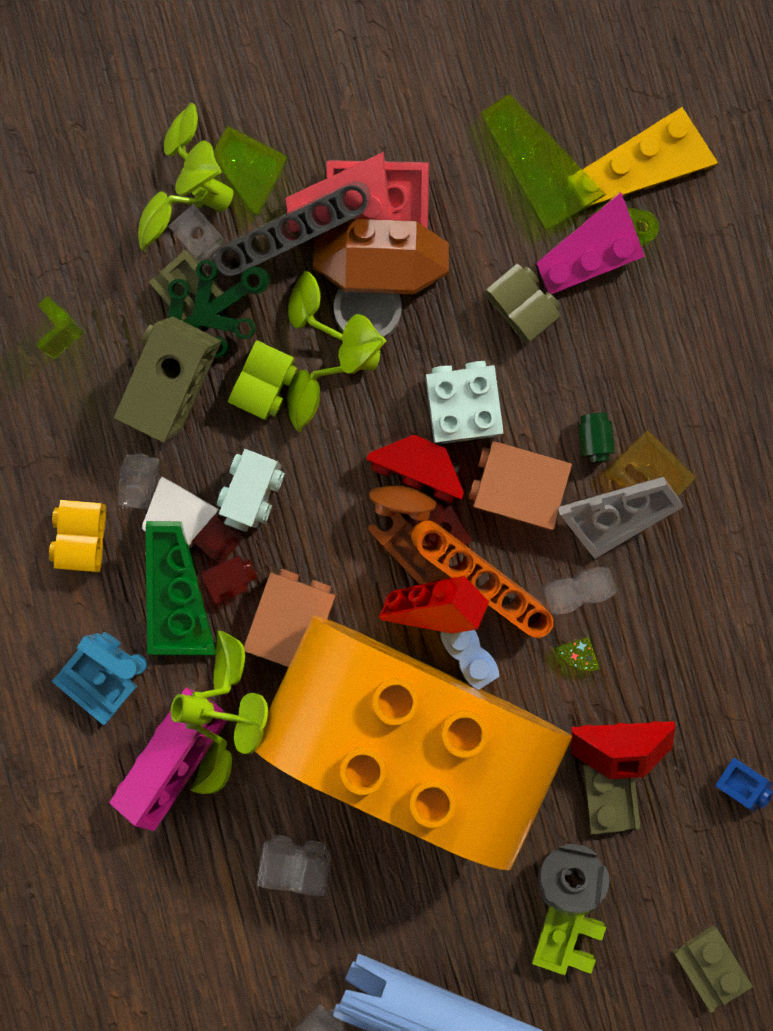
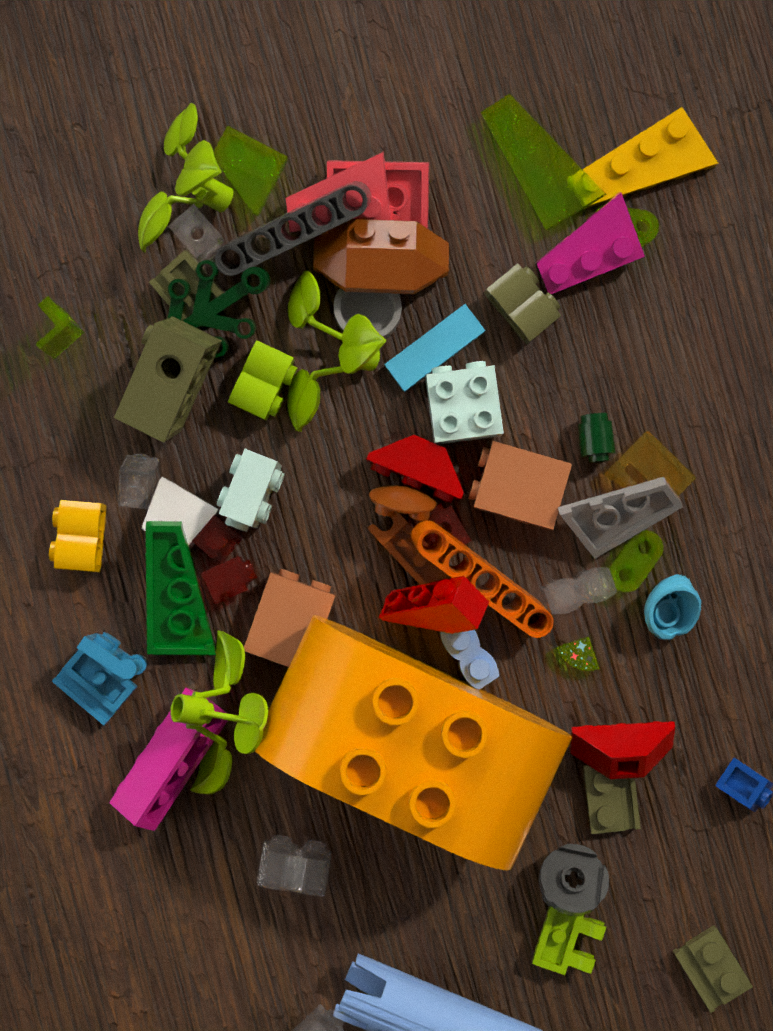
none -> medium azure tile [384,304,486,393]
none -> clear neon green plate [608,530,664,592]
none -> medium azure hair [644,574,701,640]

